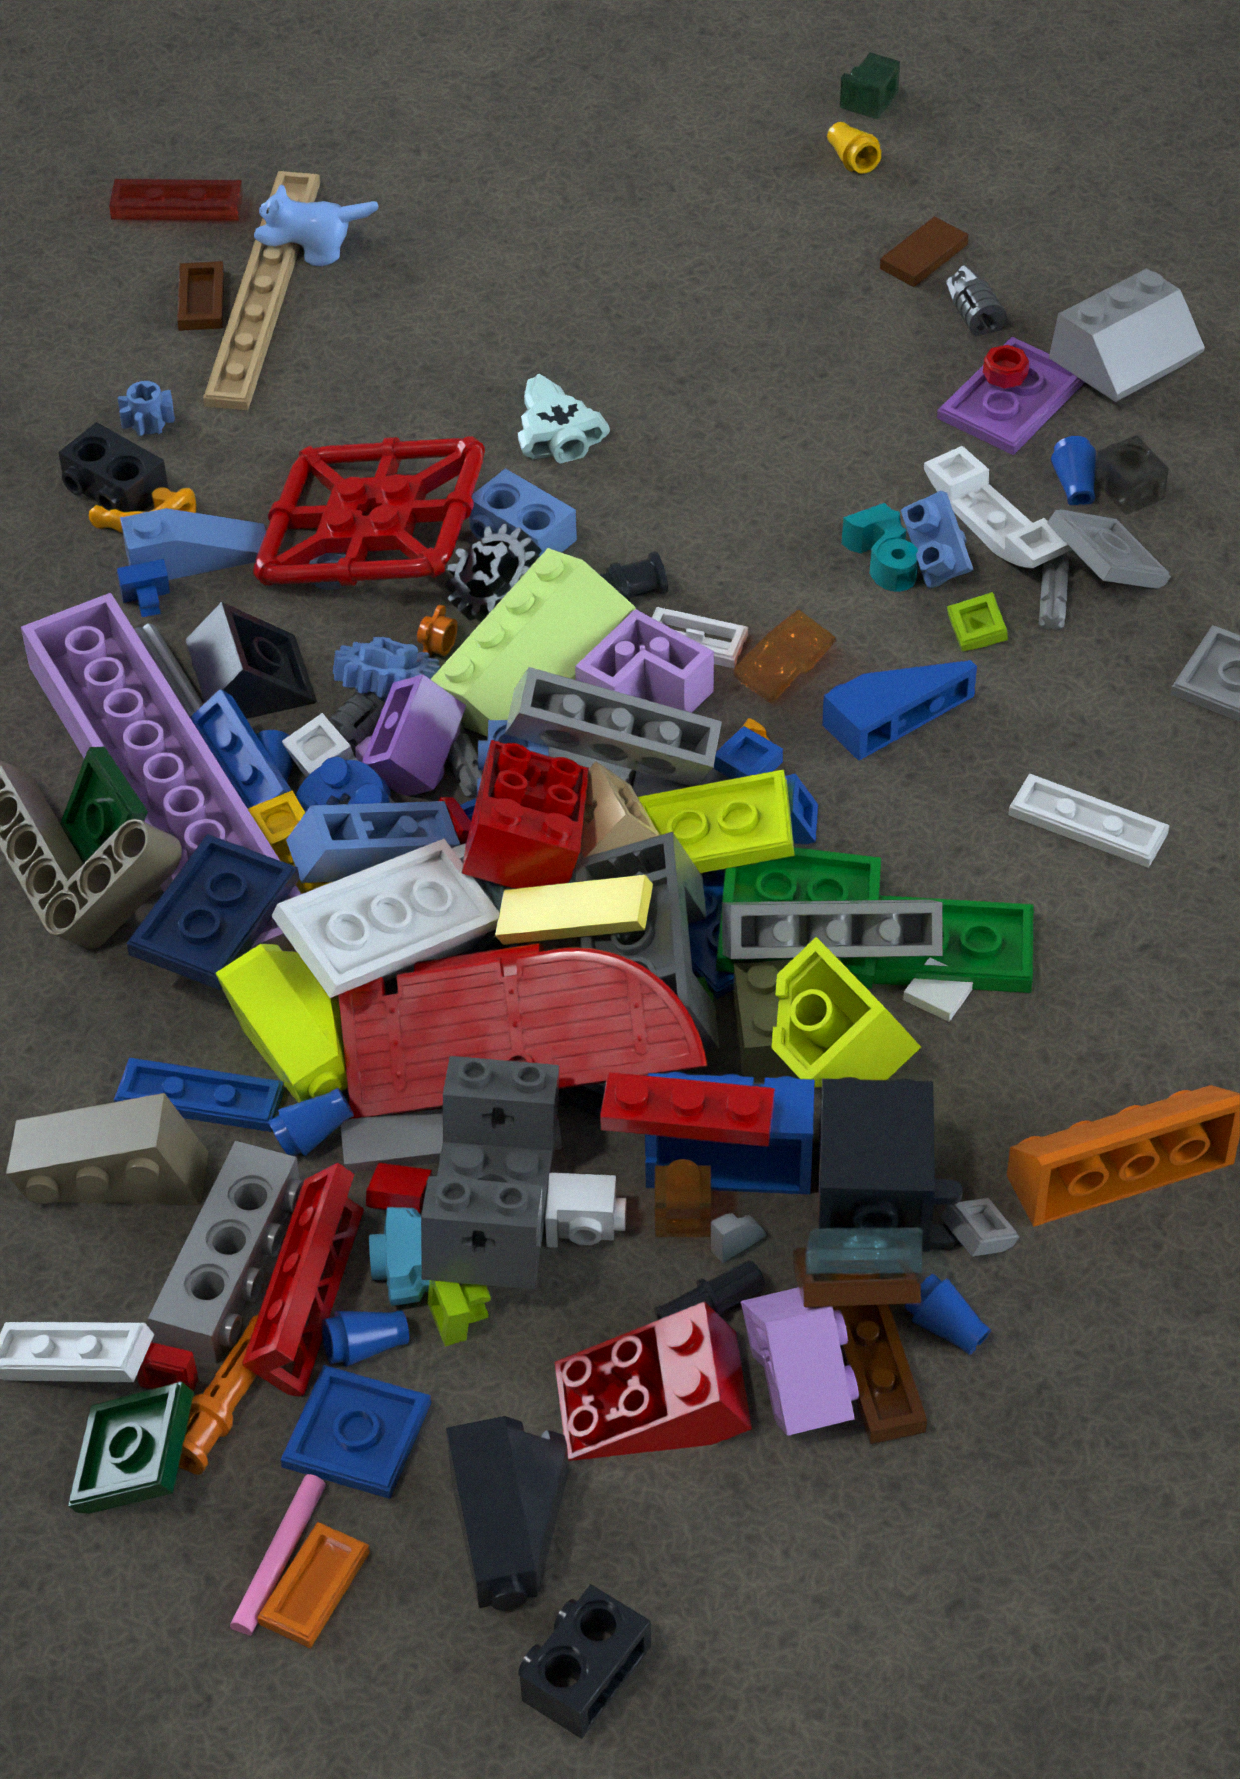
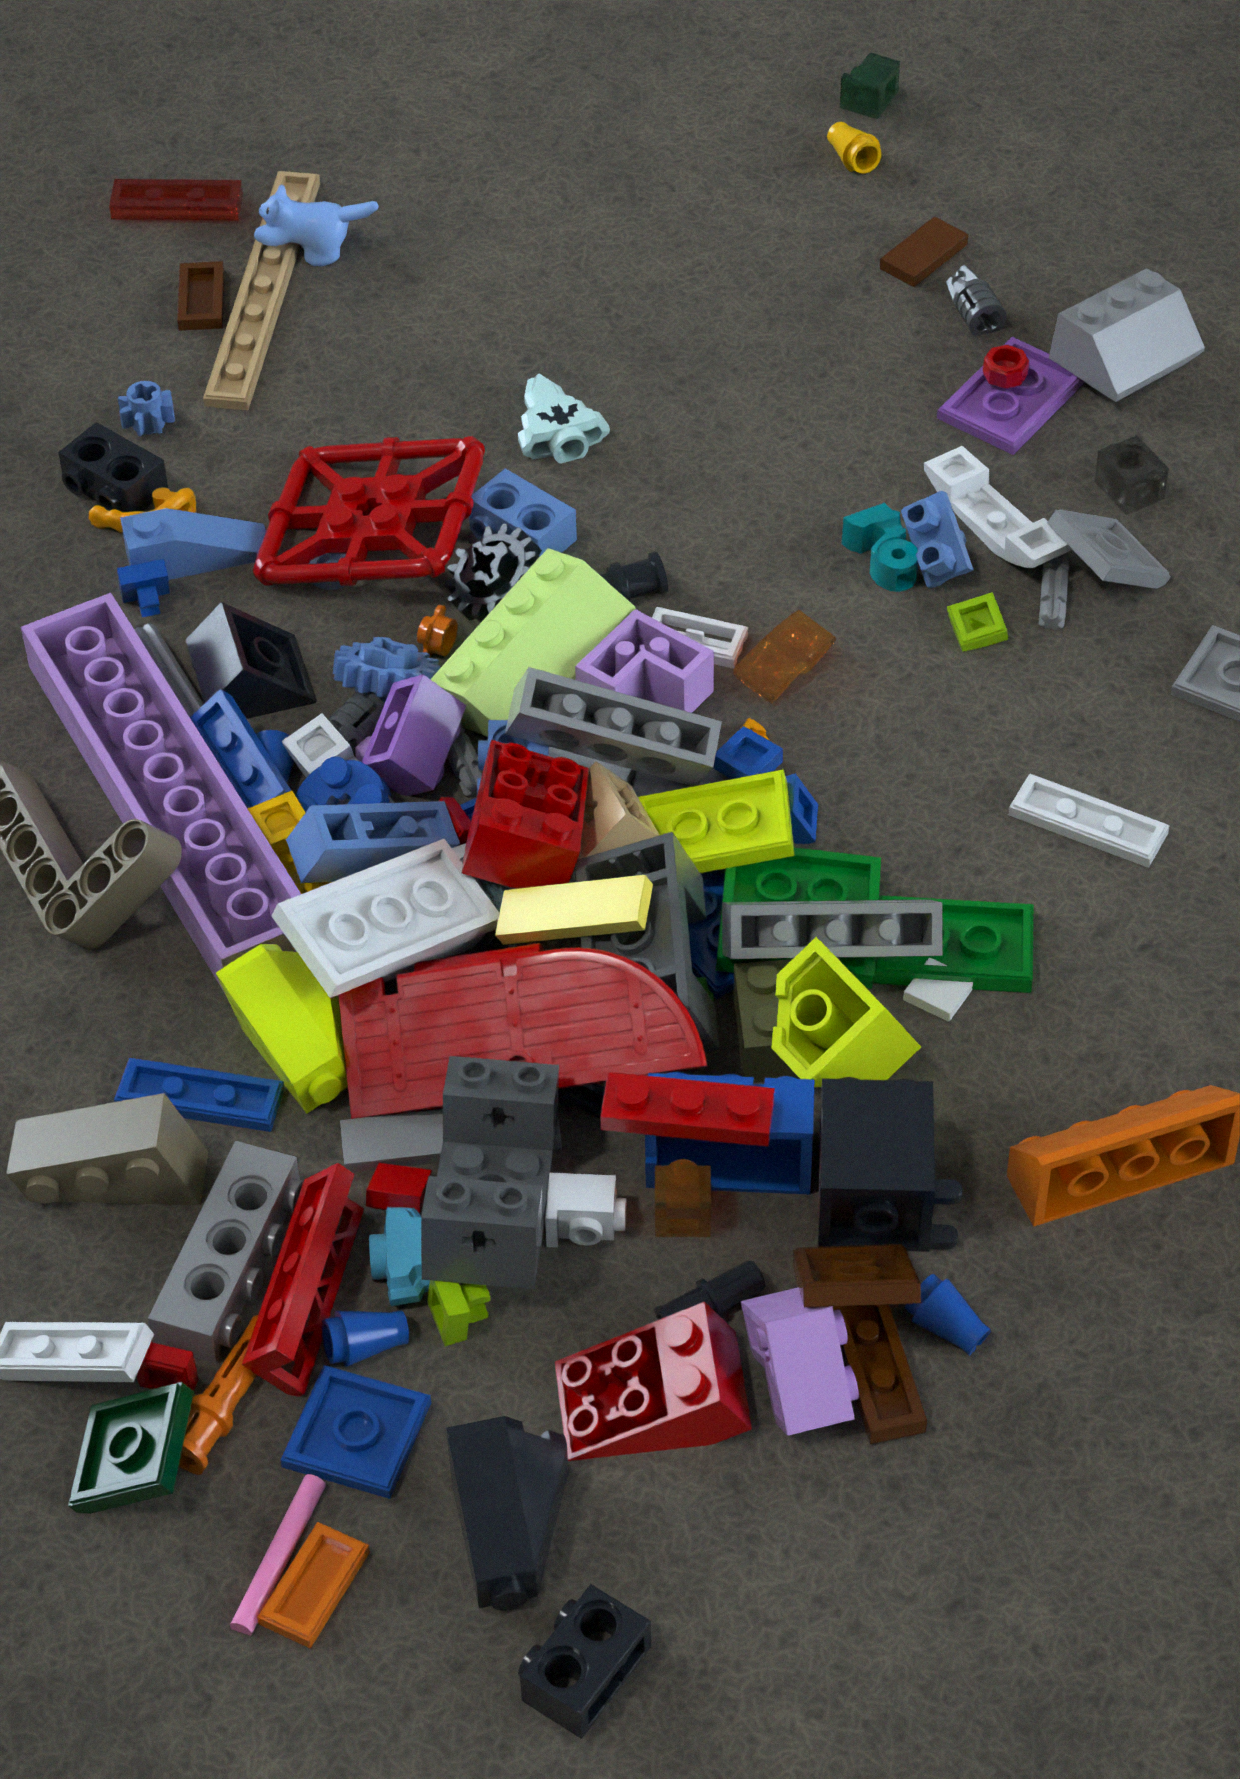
dark green tile [60,747,148,863] -> none
dark blue tile [126,834,299,990] -> none
blue cone [269,1088,354,1156] -> none
light grey tile [711,1213,766,1263] -> none
clear light blue tile [806,1228,923,1273] -> none
blue slope [822,660,977,761] -> none
light grey tile [941,1198,1019,1257] -> none
blue cone [1051,436,1097,505] -> none

